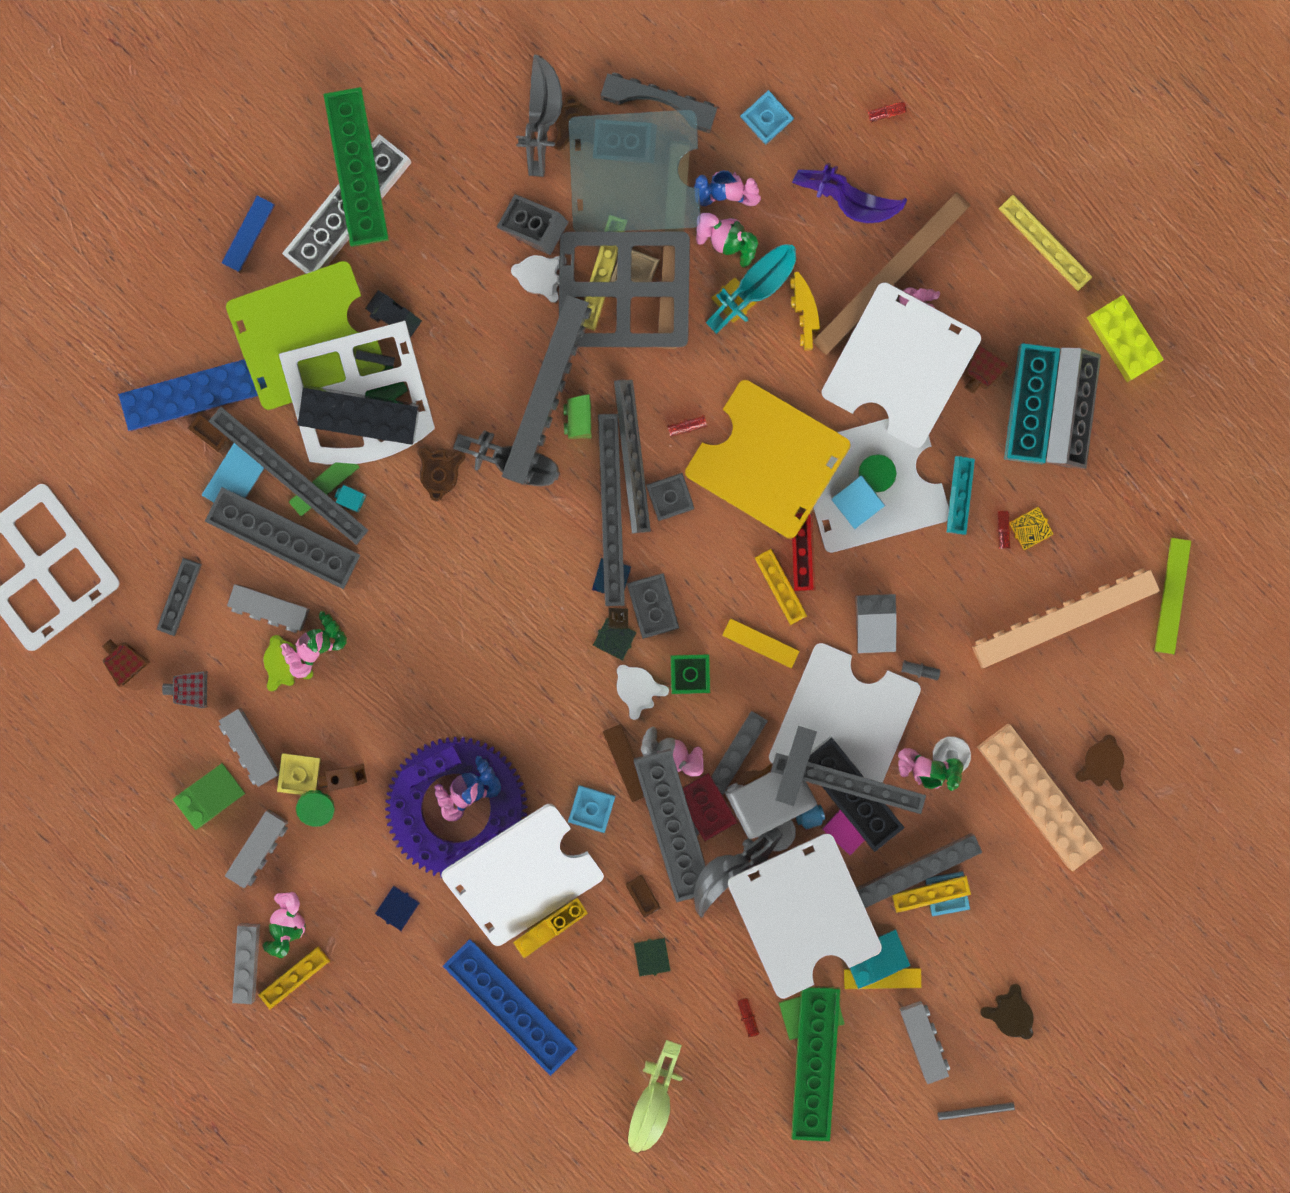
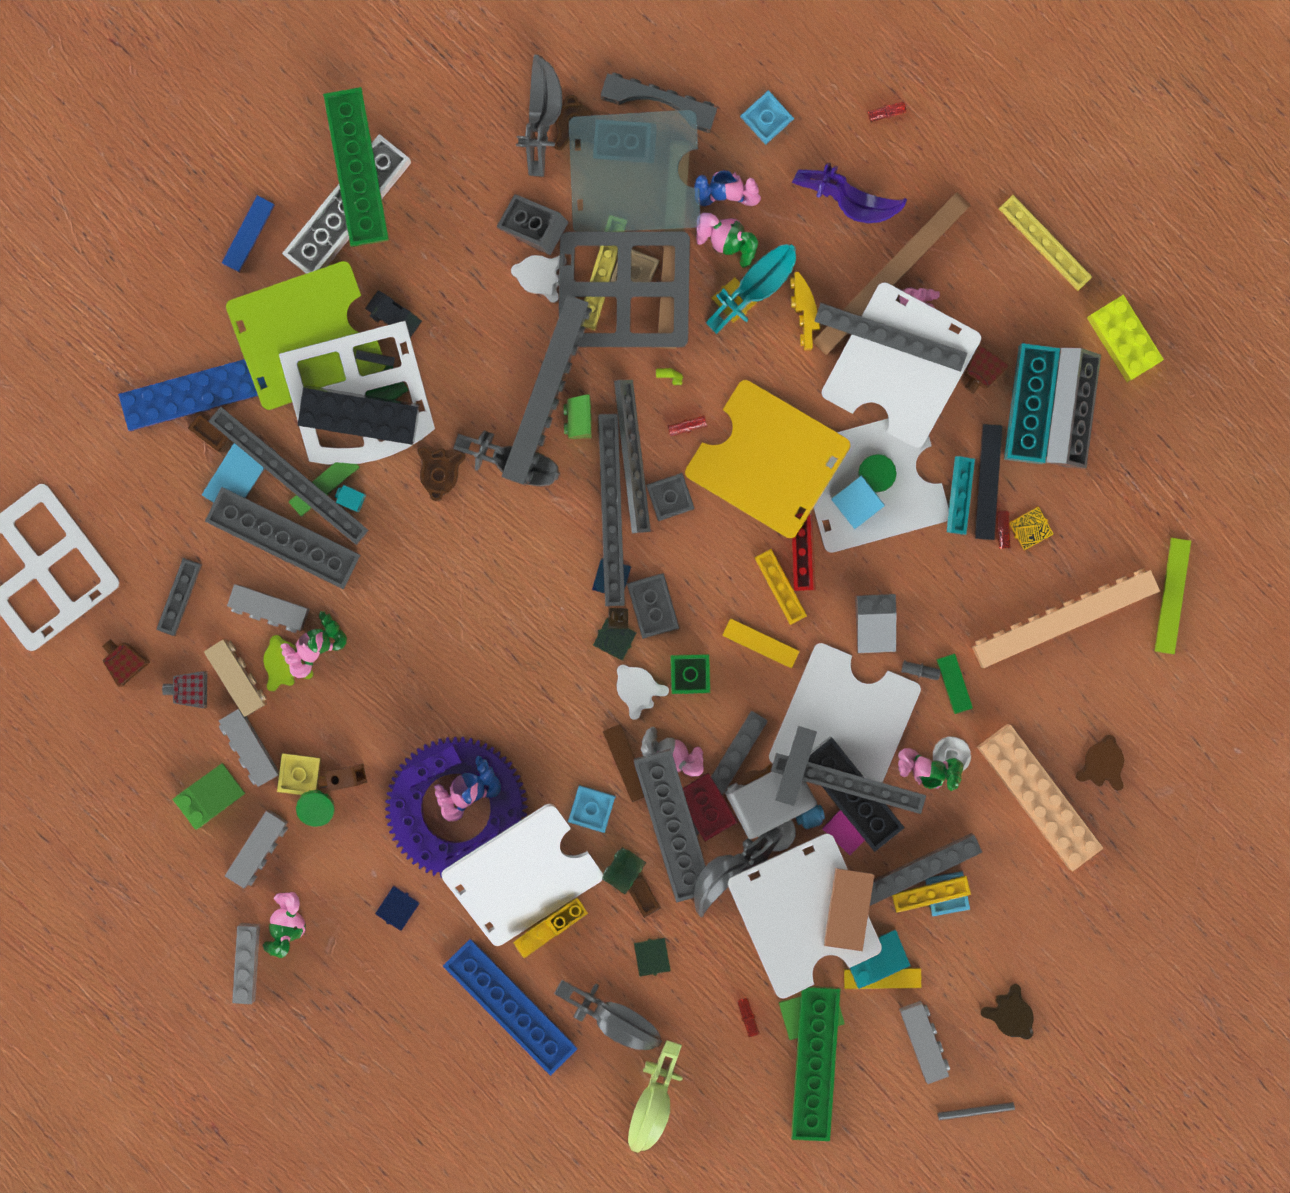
yellow tile [258,946,330,1009] -> none
none -> tan brick [204,639,267,717]
none -> dark grey piece [554,980,662,1050]
none -> clear green bracket [602,847,646,894]
none -> lime arm [656,368,684,385]
none -> dark grey plate [815,303,968,372]
none -> nougat tile [824,868,874,952]
none -> green tile [936,654,973,714]
none -> black tile [975,424,1002,540]

